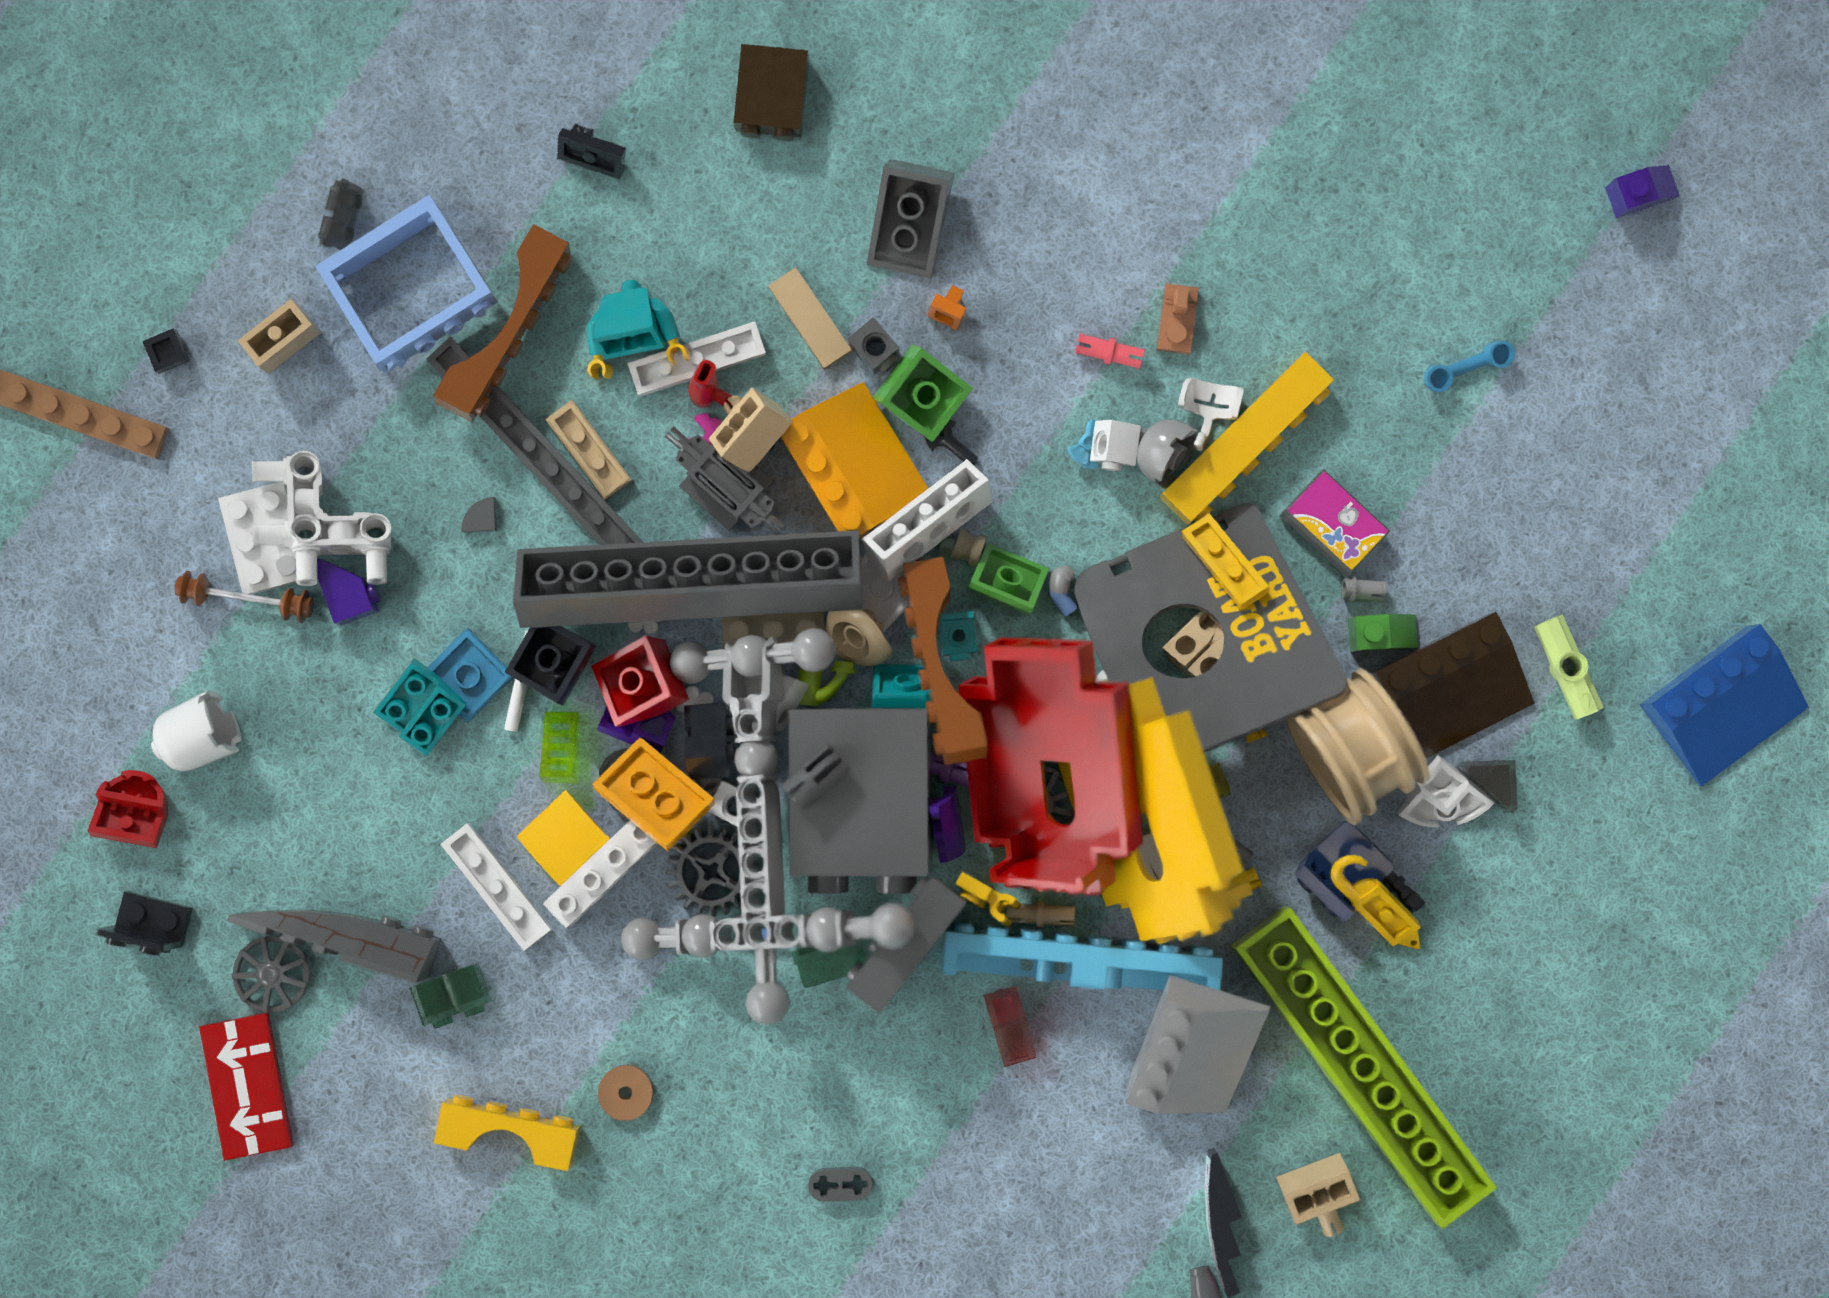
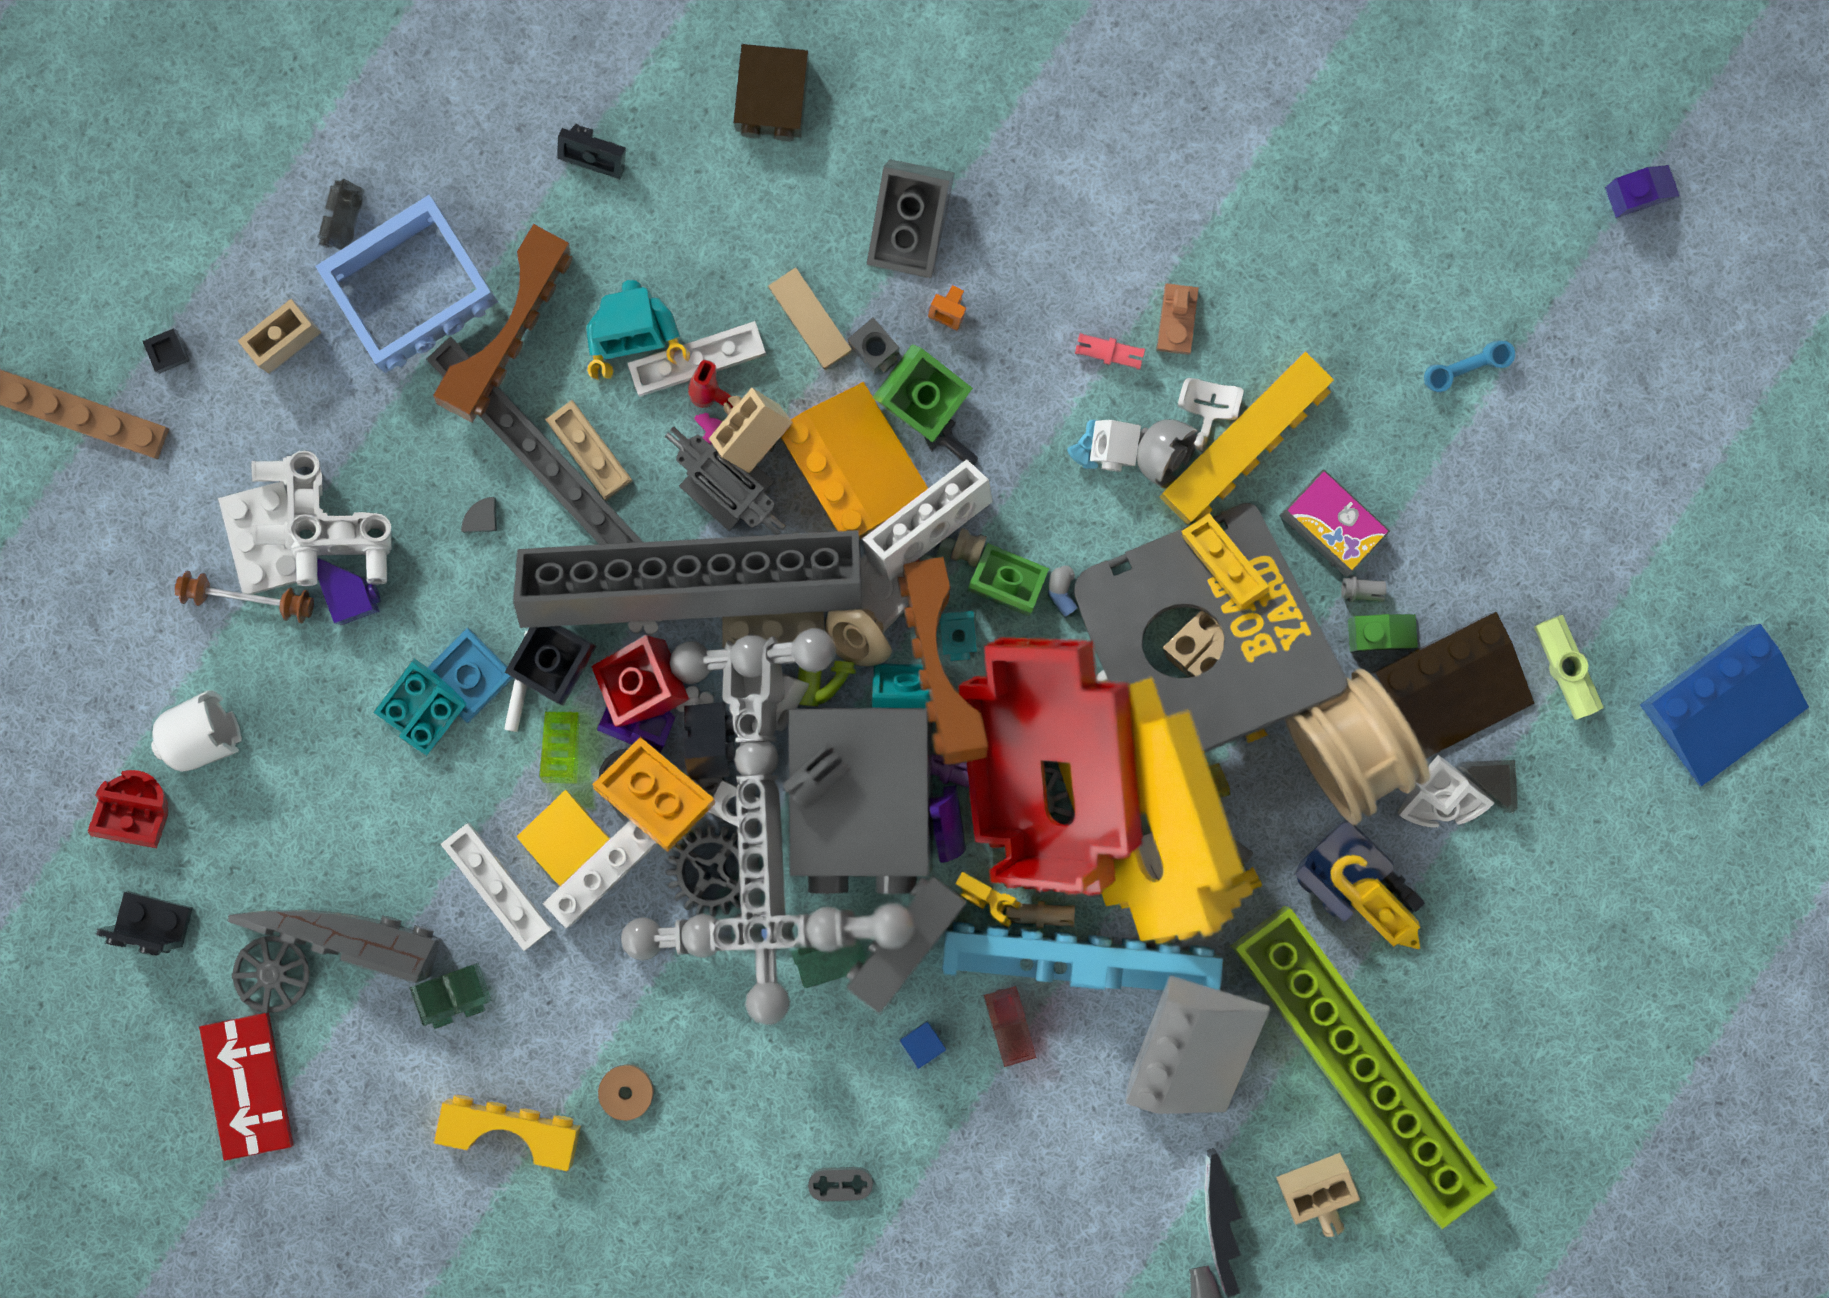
none -> blue tile [899,1020,947,1069]

